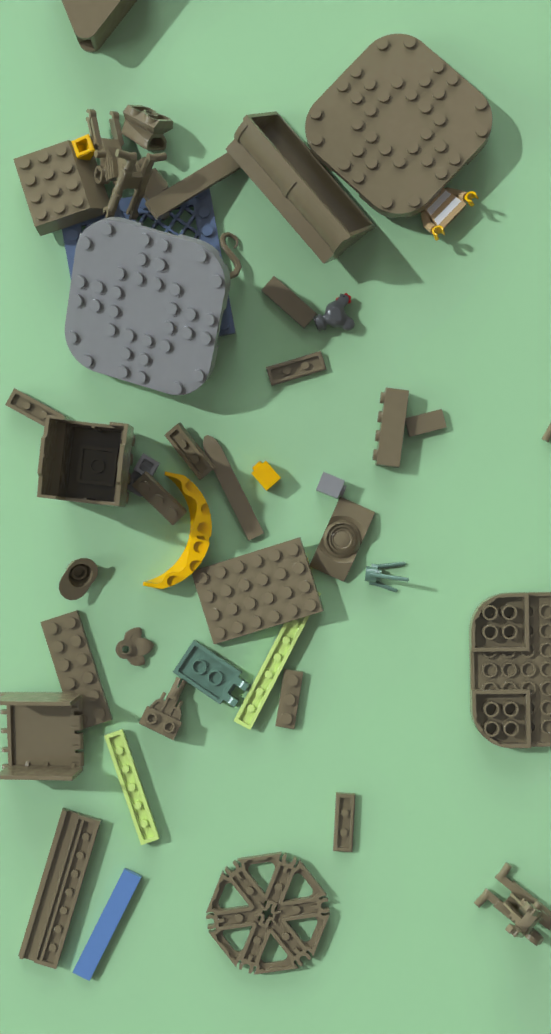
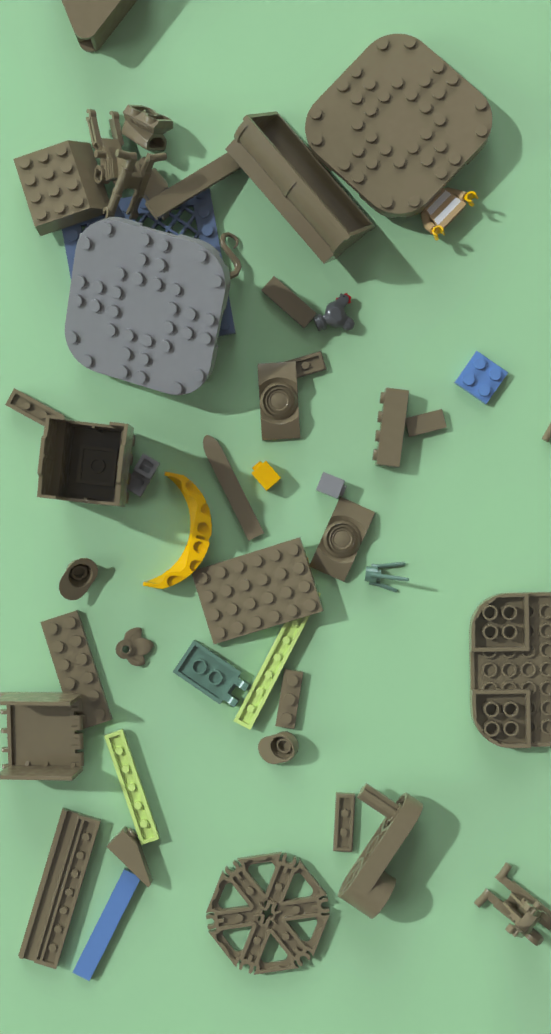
yellow slope [71,134,95,160] -> none
dark tan plate [132,471,187,525] -> none
dark tan brick [139,677,187,740] -> none
dark tan plate [164,423,216,480] -> none
none -> dark tan slope [107,826,153,887]
none -> dark tan slope [258,361,300,440]
none -> dark tan cap [258,731,299,764]
none -> dark tan beam [338,783,423,919]
none -> medium blue plate [454,351,508,404]

